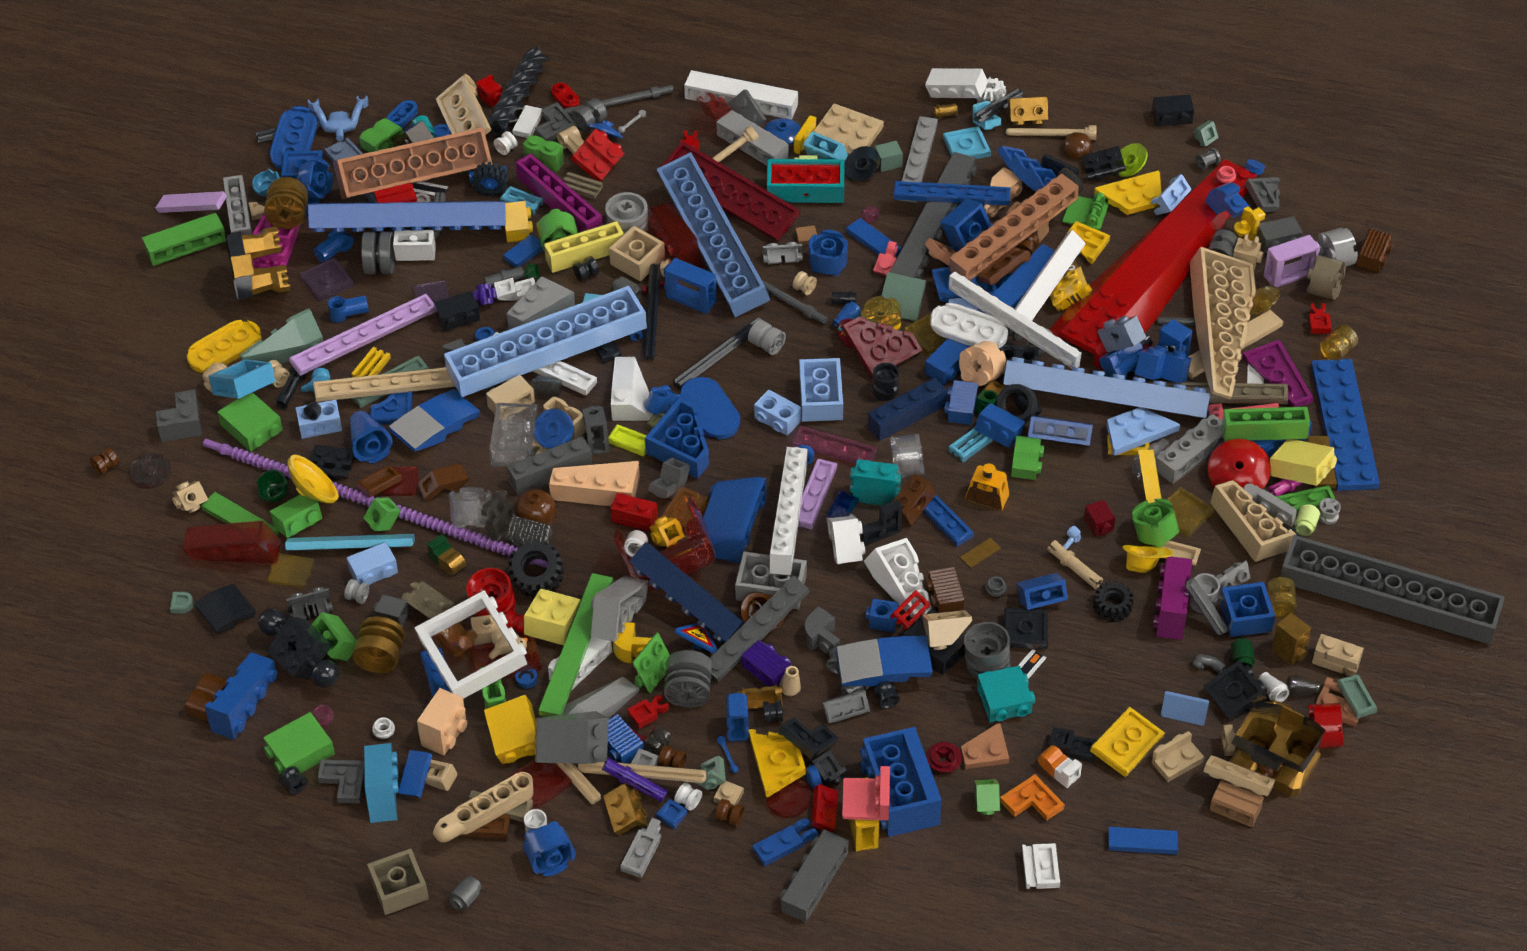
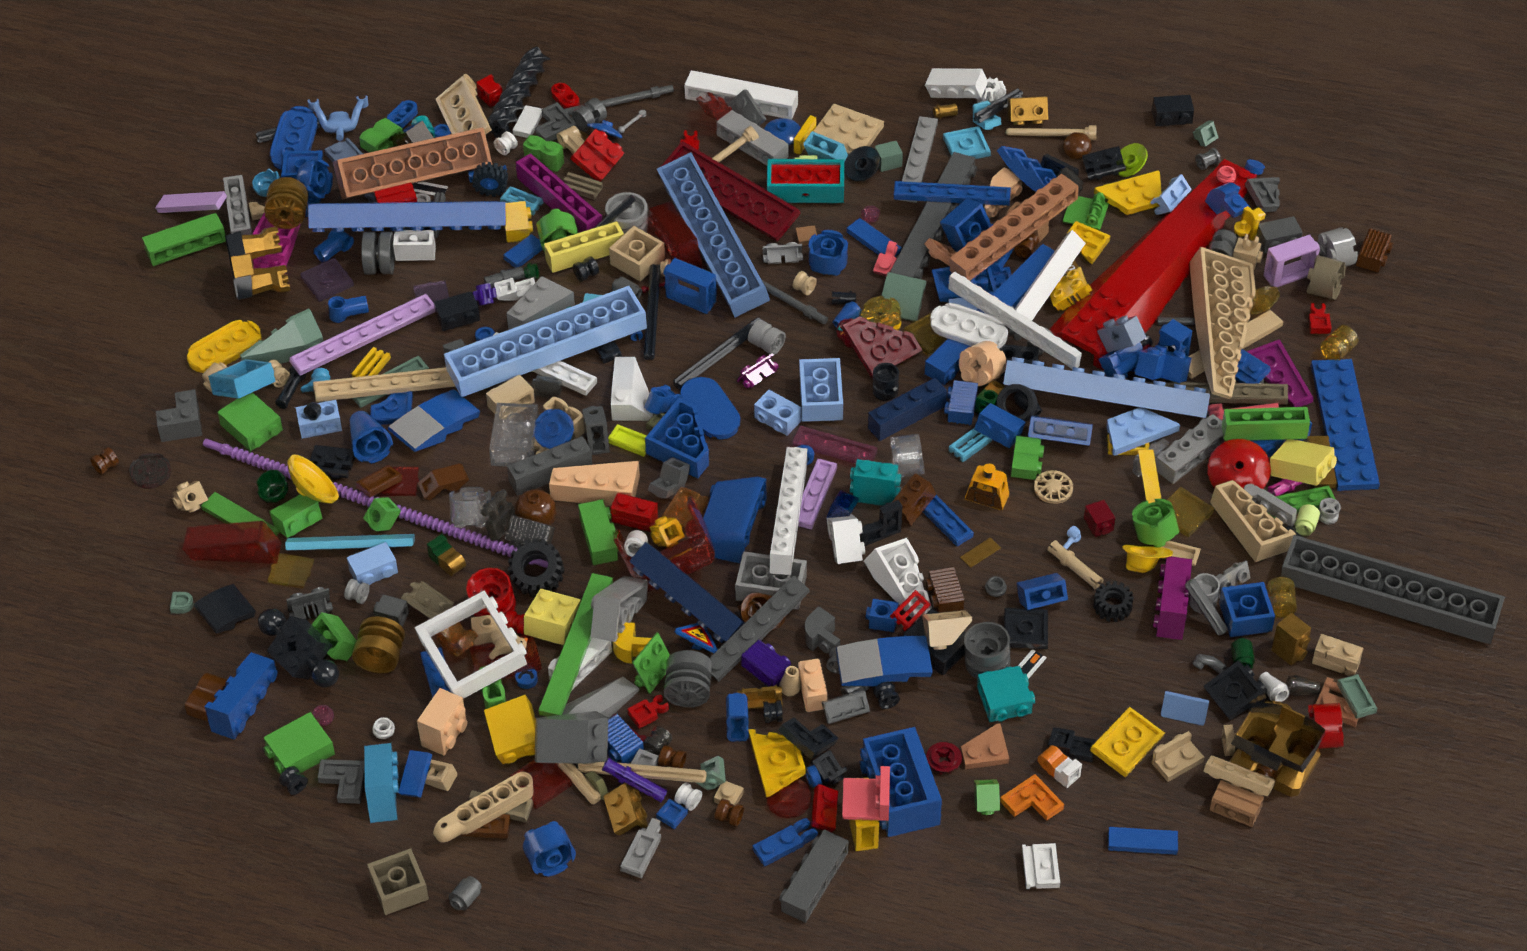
white wheel [524,809,547,832] -> none
blue hinge [717,736,739,773] -> none
reddish brown plate [977,247,1031,285] -> none
none -> bright green brick [578,499,621,565]
none -> olive tile [585,771,609,800]
none -> black bar [594,195,636,228]
none -> hinge [737,353,779,388]
none -> light nougat brick [798,659,827,712]
none -> tan wheel [1034,470,1073,504]
none -> blue plate [1235,349,1271,384]

